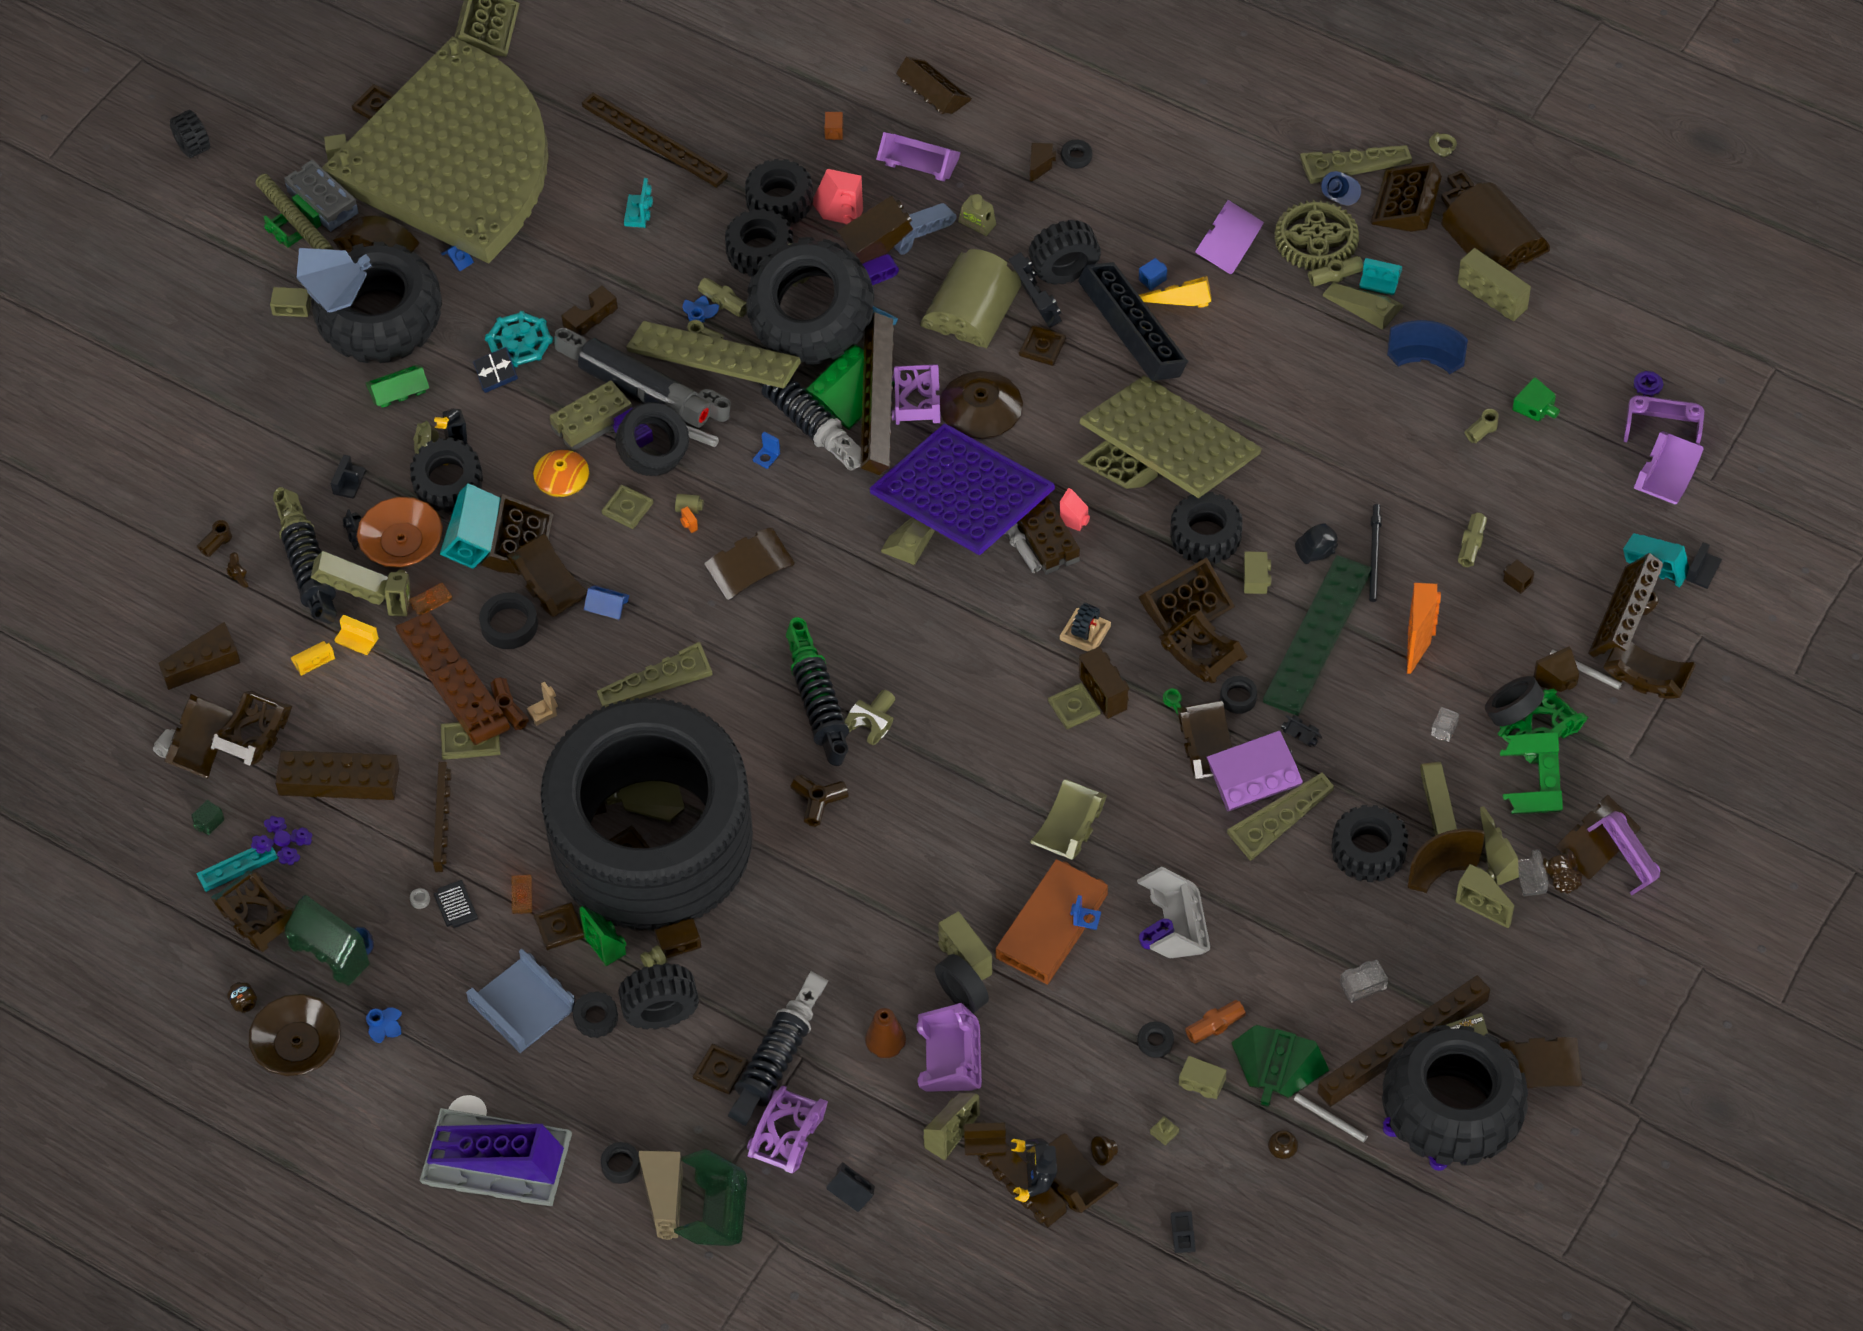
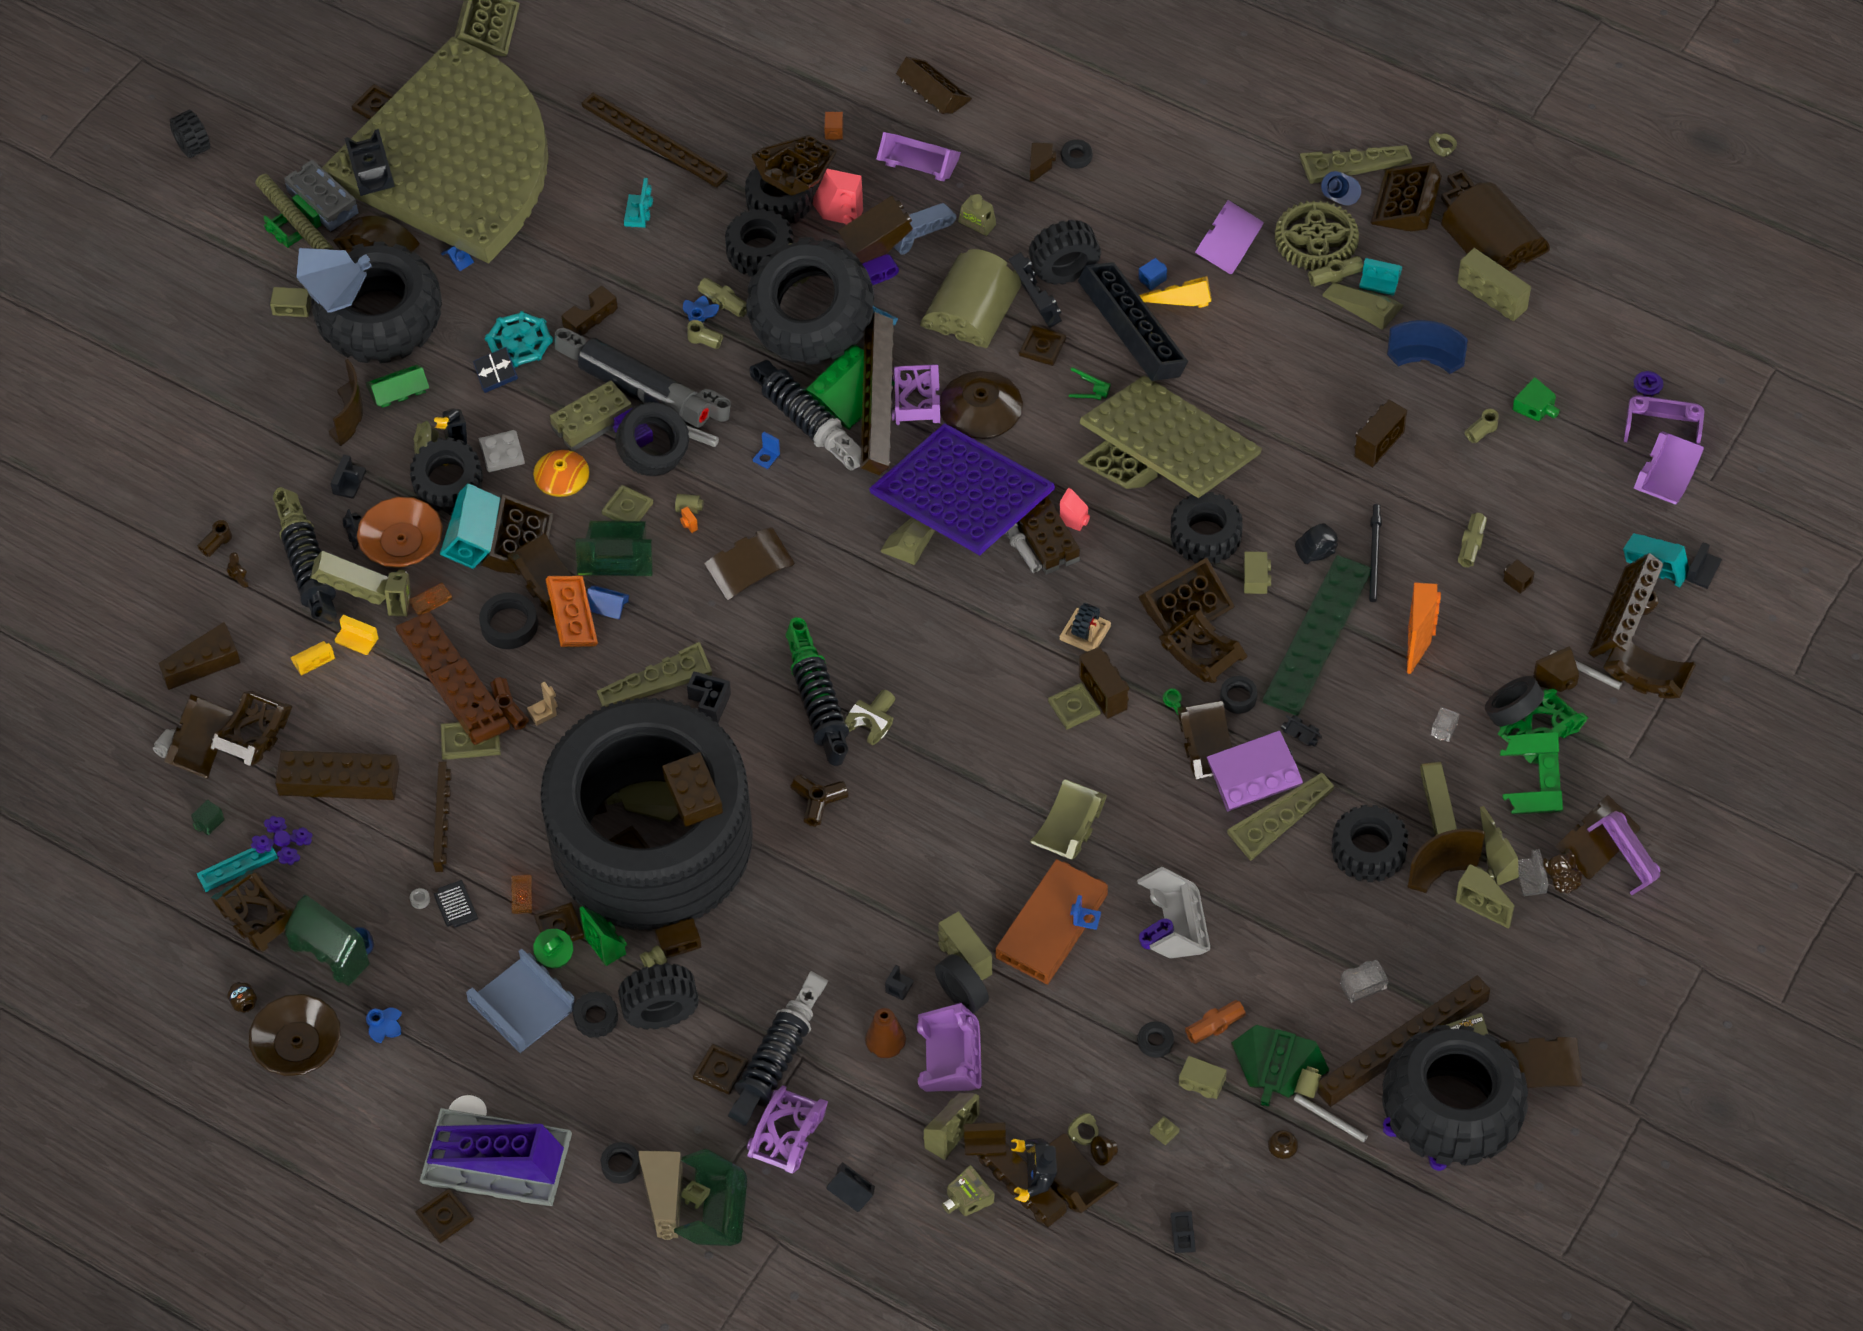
olive brick [324,134,348,161] -> none
olive plate [626,321,801,389] -> none
none -> dark brown panel [329,359,363,446]
none -> black piece [344,129,395,196]
none -> dark brown tile [415,1188,474,1243]
none -> light grey bracket [478,430,525,472]
none -> green tile [533,929,573,969]
none -> orange tile [546,576,598,647]
none -> clear green windscreen [576,521,653,576]
none -> dark brown brick [662,752,723,827]
none -> olive tile [681,1180,710,1209]
none -> black brick [687,671,731,723]
none -> dark brown wedge [752,135,837,196]
none -> black panel [885,965,914,1000]
none -> olive torso [942,1165,994,1216]
none -> olive piece [1067,1113,1099,1145]
none -> green plant [1068,367,1111,400]
none -> olive brick [1294,1066,1322,1099]
none -> dark brown brick [1354,399,1407,468]

